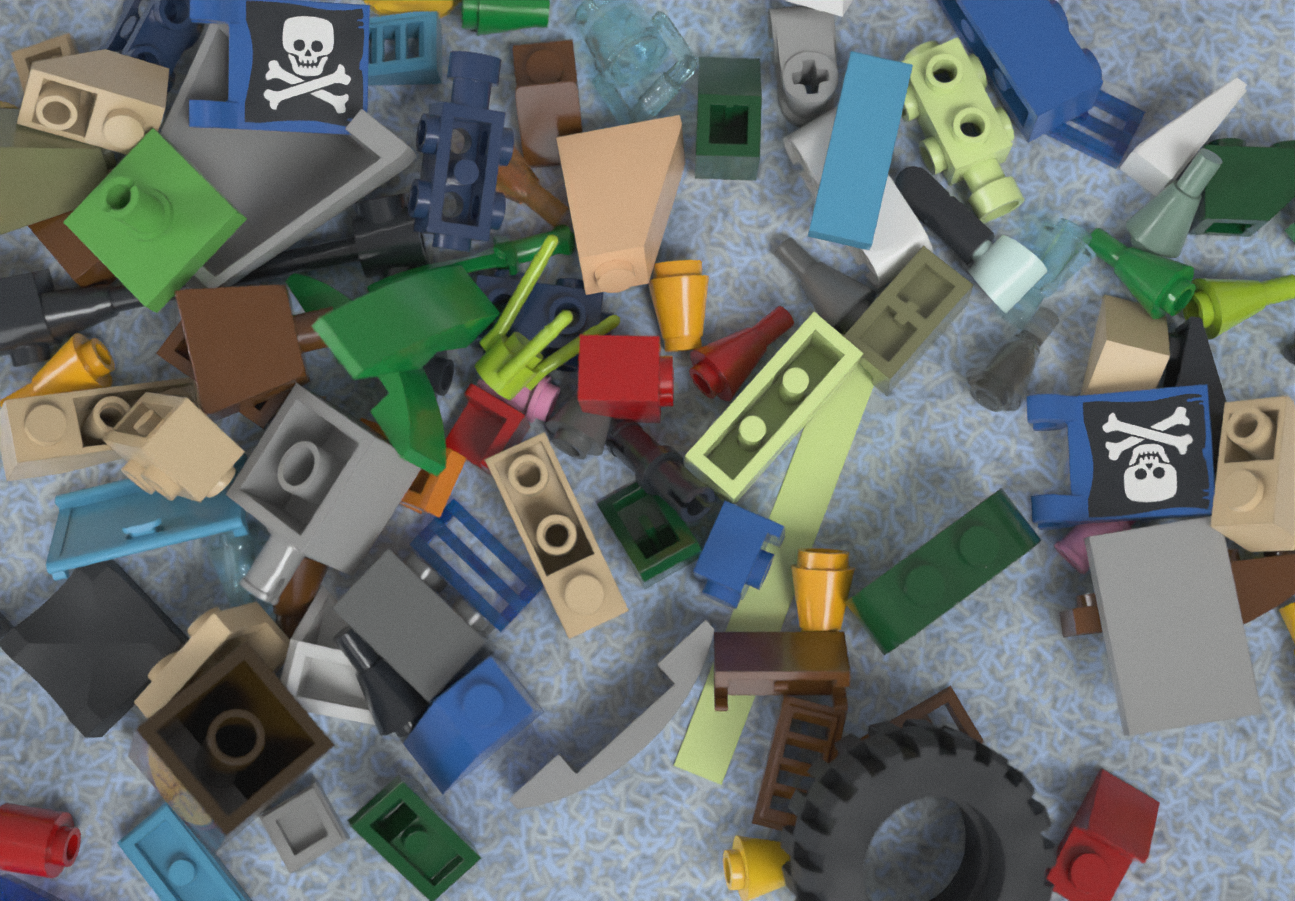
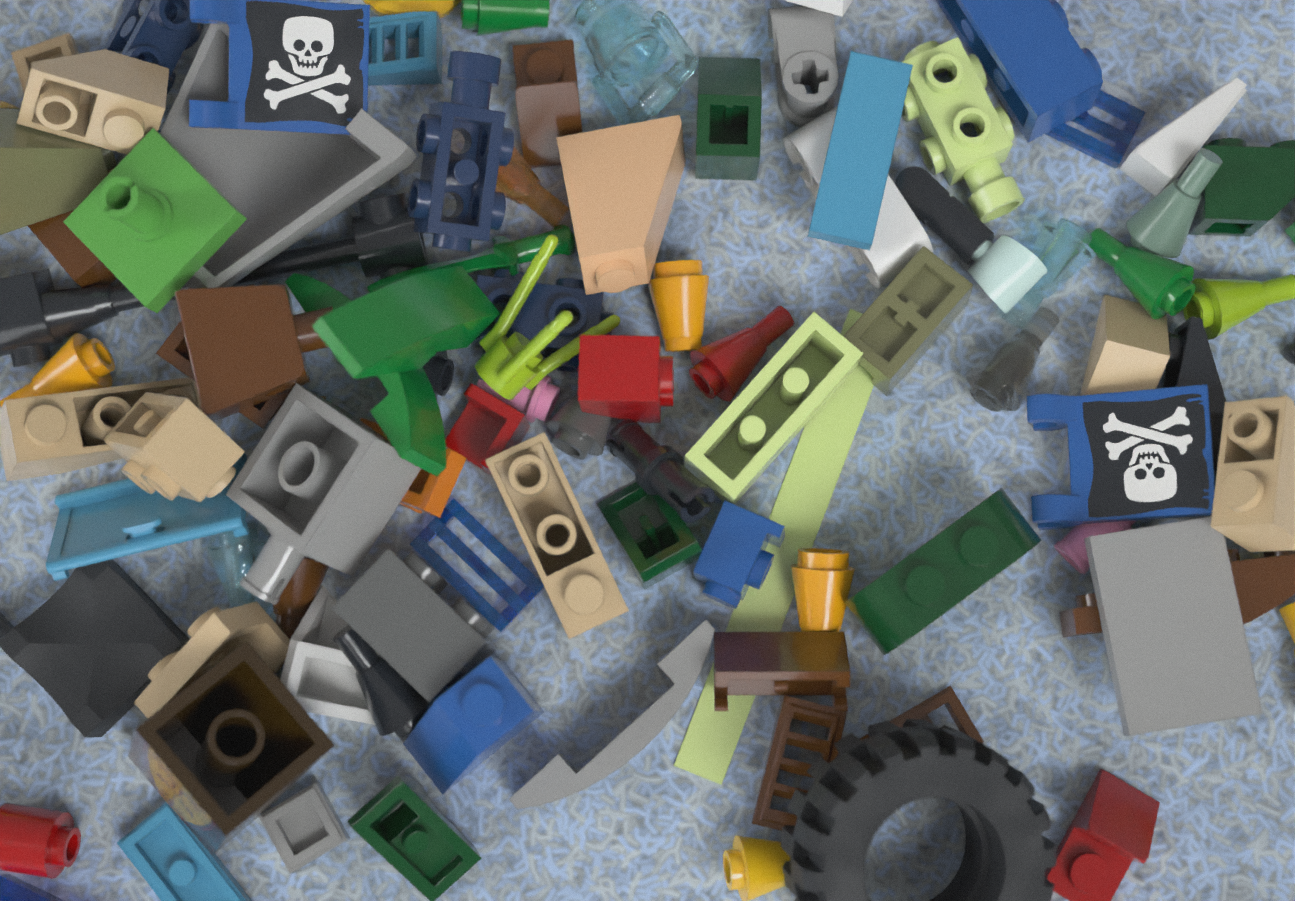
dark grey cone [774,237,876,334] -> none

